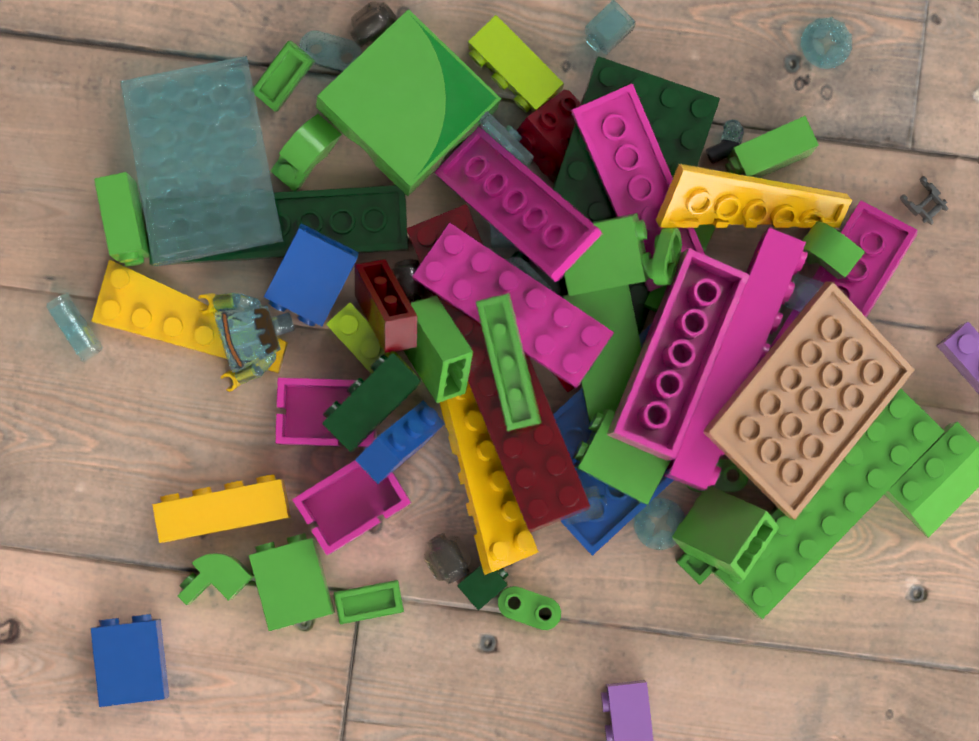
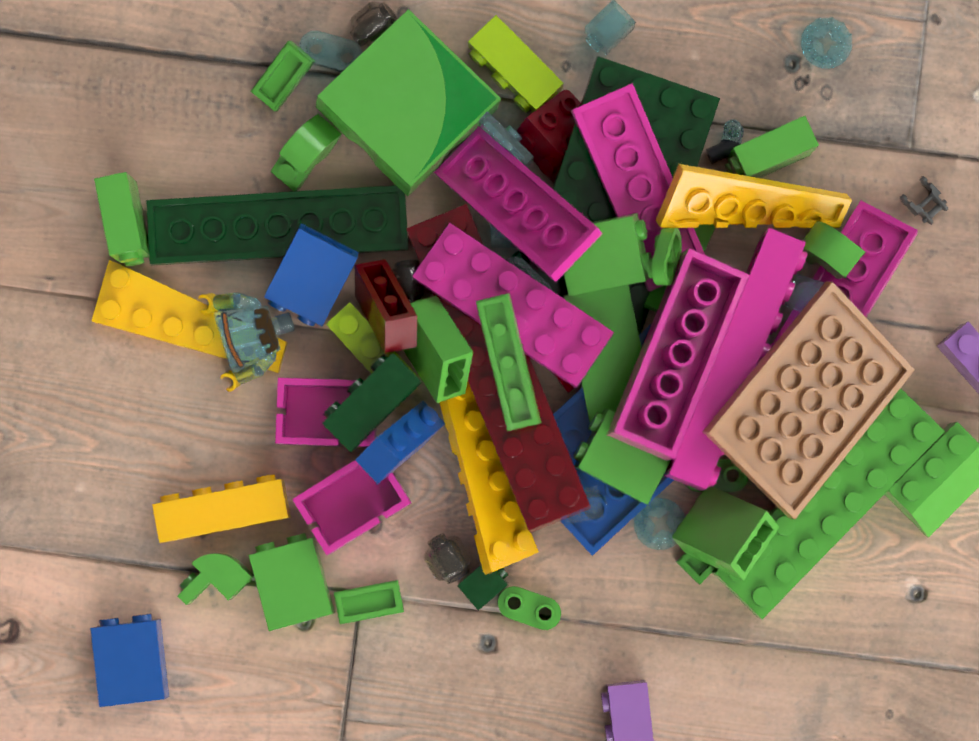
clear light blue brick [46,293,104,362] -> none
clear light blue plate [120,56,283,267] -> none

